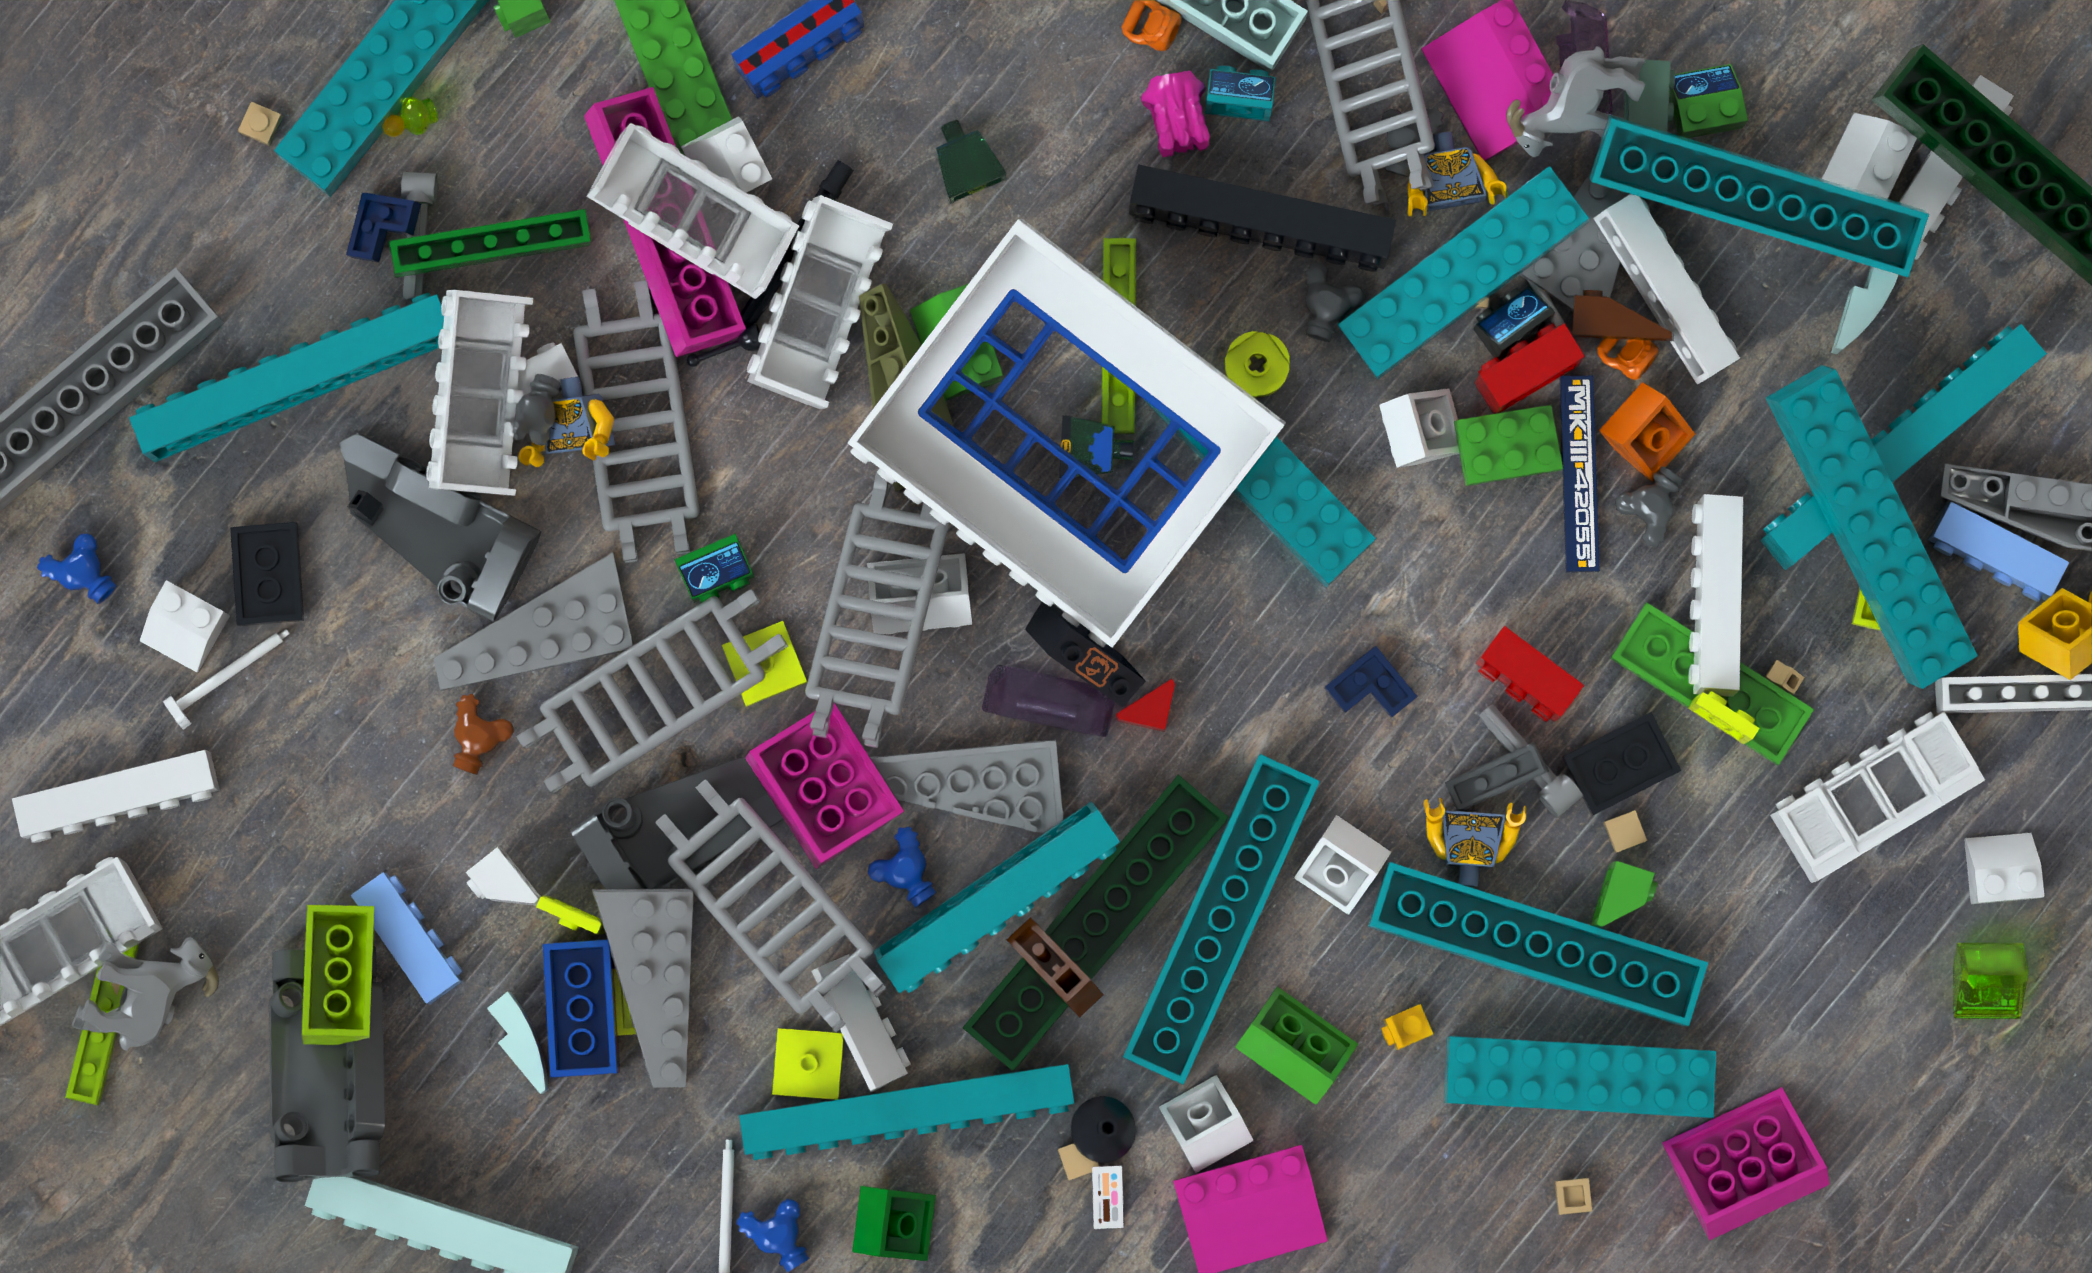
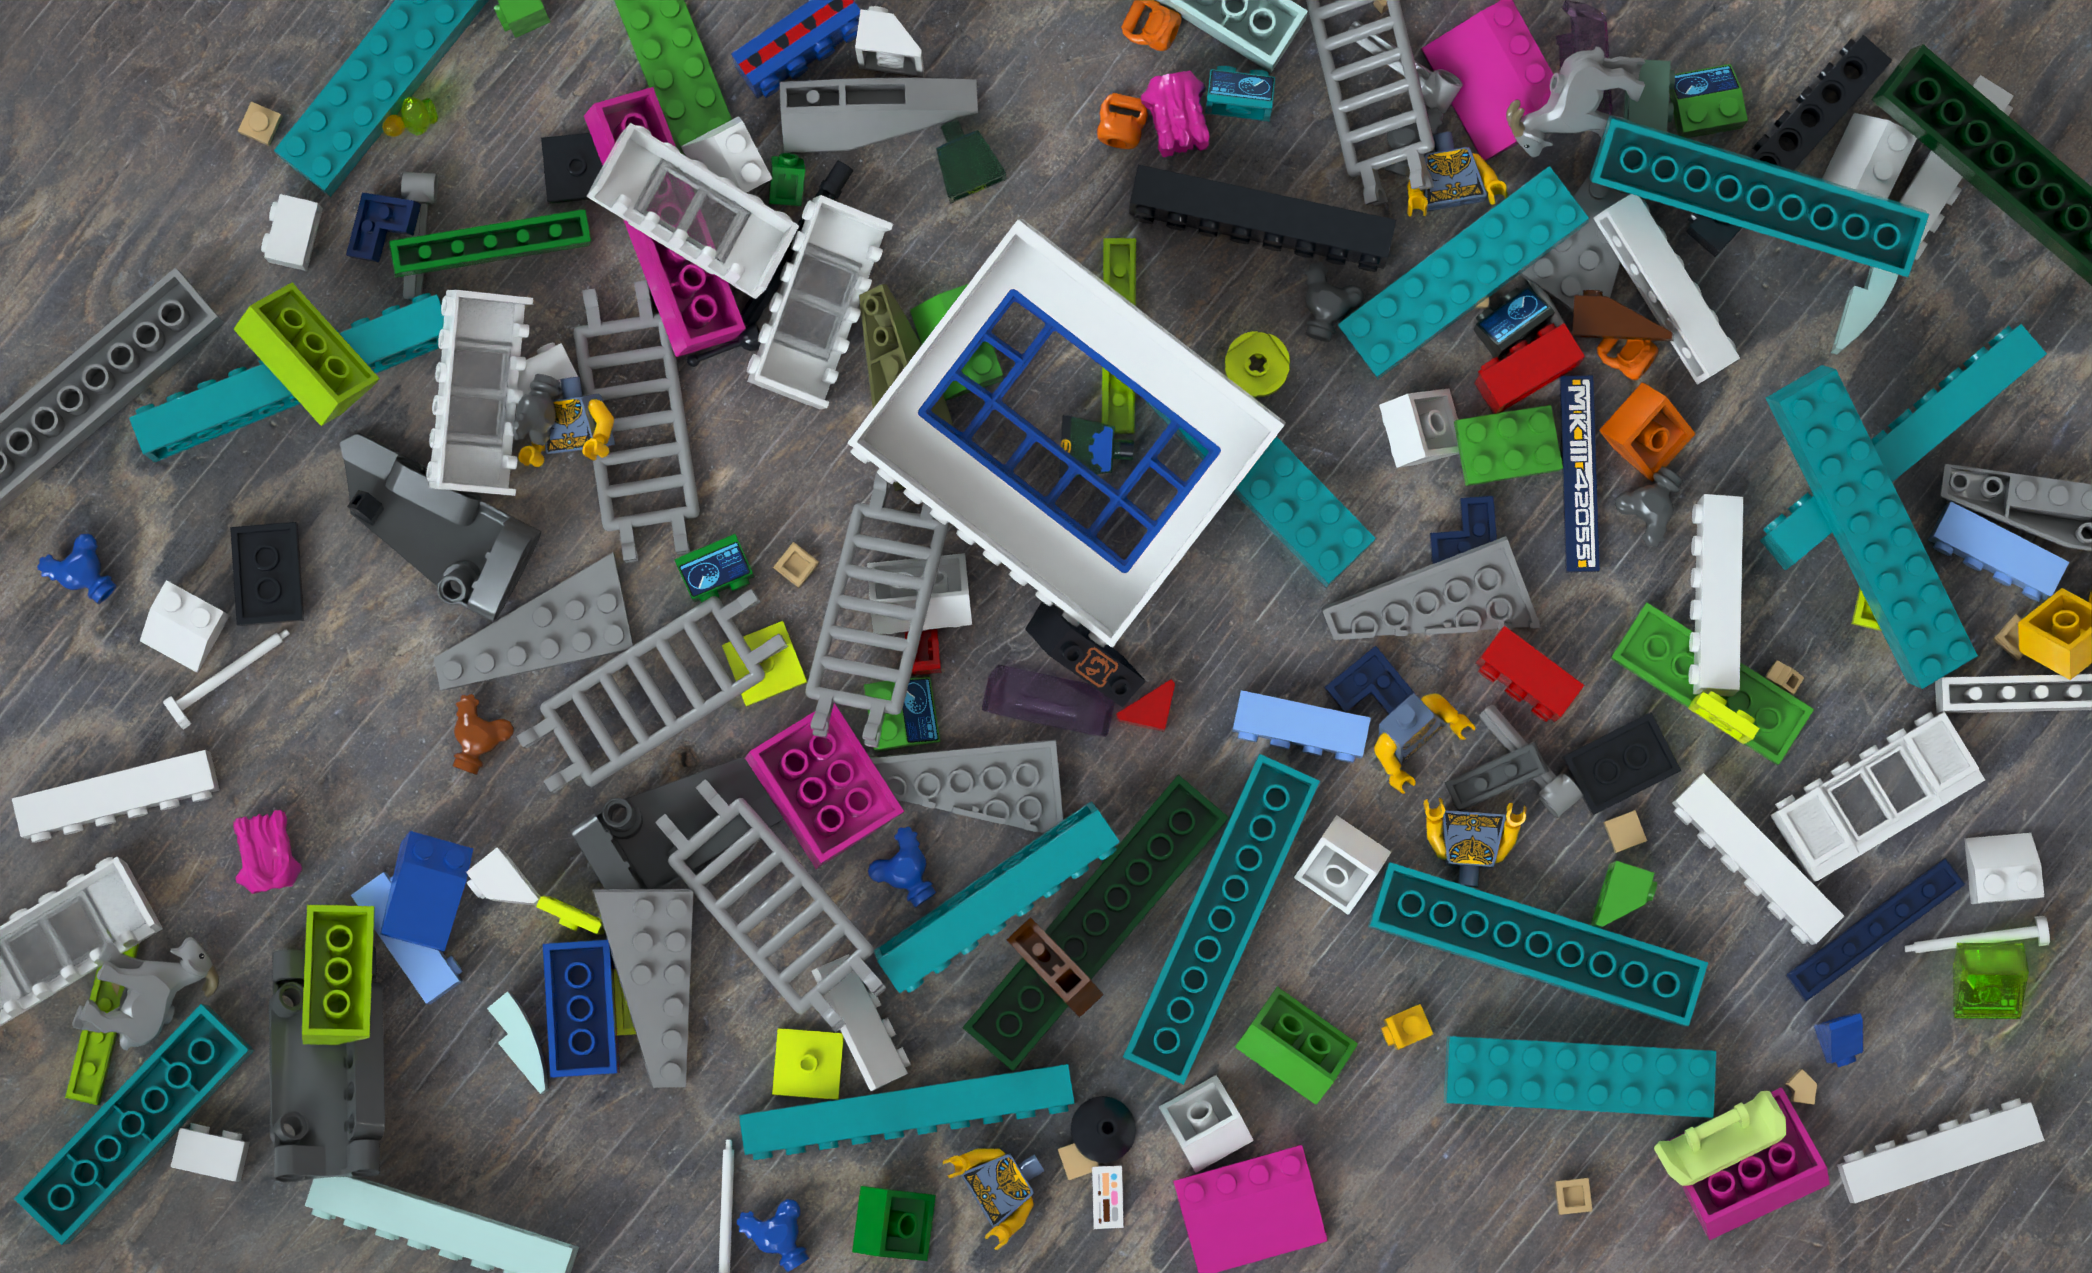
none -> teal brick [14,1004,255,1245]
none -> white brick [171,1123,250,1182]
none -> dark pink piece [233,809,302,894]
none -> lime slope [234,282,380,426]
none -> white brick [261,194,323,271]
none -> blue slope [380,831,473,952]
none -> black plate [541,133,603,204]
none -> green bracket [768,153,805,206]
none -> tan tile [773,542,819,589]
none -> light grey wedge [780,78,978,154]
none -> white slope [855,6,924,77]
none -> slope [864,677,940,753]
none -> red slope [905,628,942,676]
none -> torso [943,1148,1044,1250]
none -> orange piece [1097,93,1148,149]
none -> light blue brick [1232,690,1371,763]
none -> light grey wing [1321,536,1541,640]
none -> light grey axle [1348,20,1463,113]
none -> torso [1374,693,1475,794]
none -> dark blue plate [1429,496,1497,564]
none -> yellowish green piece [1654,1091,1786,1186]
none -> white brick [1672,773,1844,945]
none -> black brick [1686,35,1893,257]
none -> dark blue tile [1785,858,1965,1002]
none -> tan piece [1785,1069,1817,1105]
none -> blue slope [1814,1013,1863,1067]
none -> white brick [1837,1098,2045,1203]
none -> white piece [1904,916,2050,953]
none -> tan tile [1993,614,2024,661]

